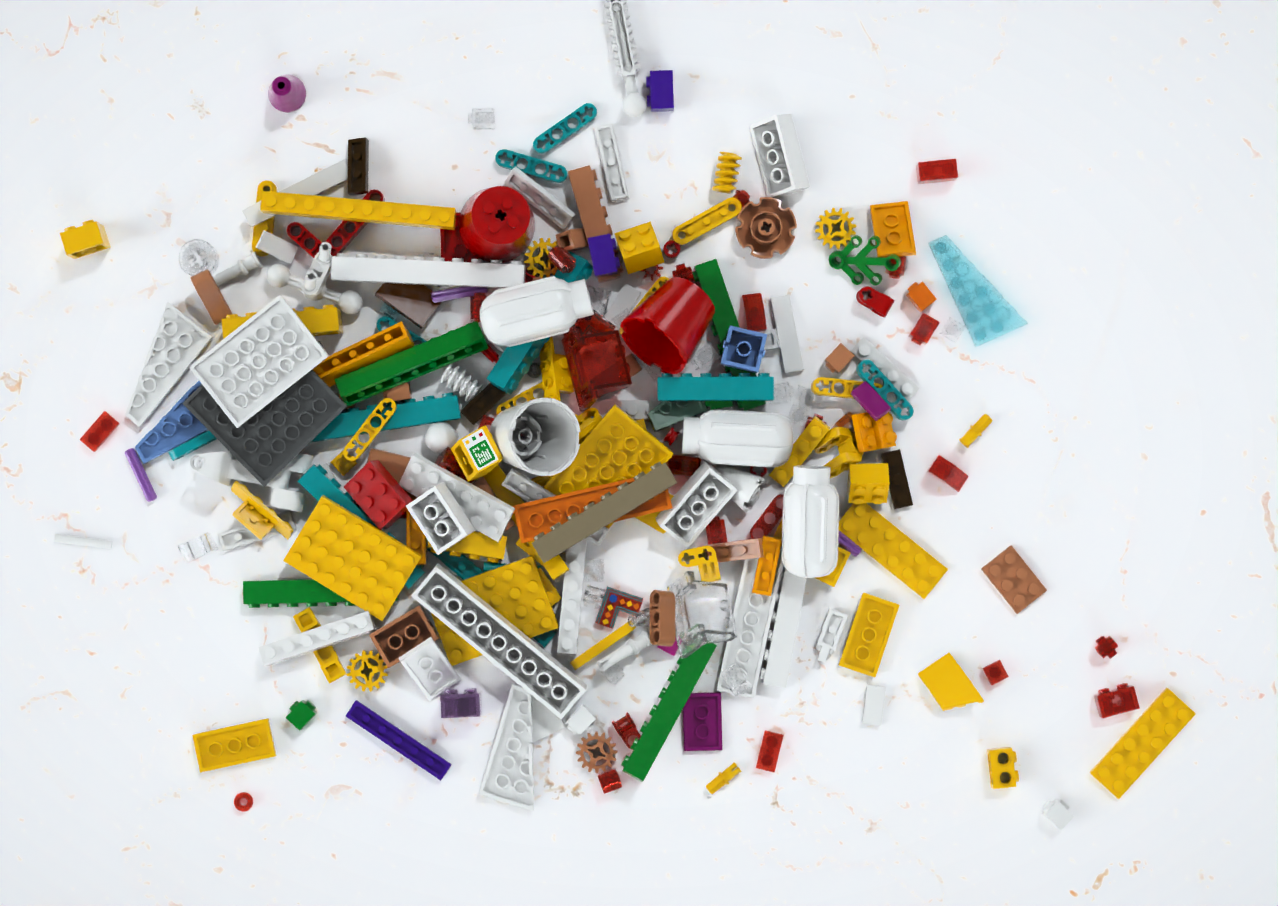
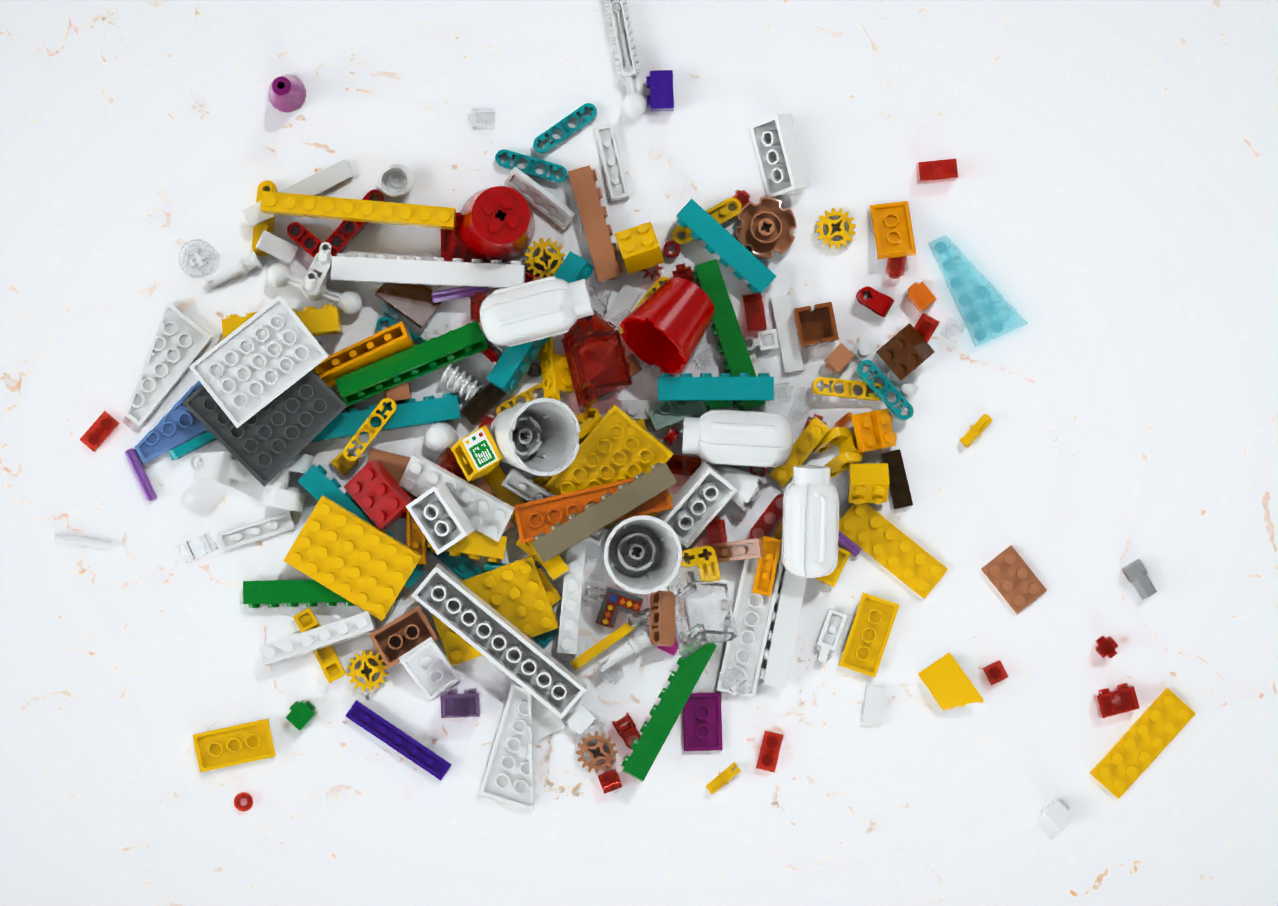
yellow brick [60,220,111,259] -> none
nougat beam [190,269,232,325] -> none
yellow bracket [231,481,294,540] -> none
dark brown plate [348,137,369,196] -> none
clear red brick [548,245,576,274] -> none
nougat brick [555,228,588,253] -> none
dark purple brick [588,234,621,278] -> none
yellow piece [712,152,742,194] -> none
medium blue brick [720,325,767,374] -> none
green plant [828,235,901,286] -> none
magenta tile [851,381,891,421] -> none
clear red slope [926,455,969,492] -> none
yellow brick [987,747,1019,789] -> none
none -> white helmet [378,163,414,197]
none -> white cone [604,515,682,594]
none -> teal brick [675,198,777,294]
none -> dark orange piece [793,302,839,348]
none -> reddish brown brick [876,323,935,381]
none -> light grey piece [1122,559,1157,600]

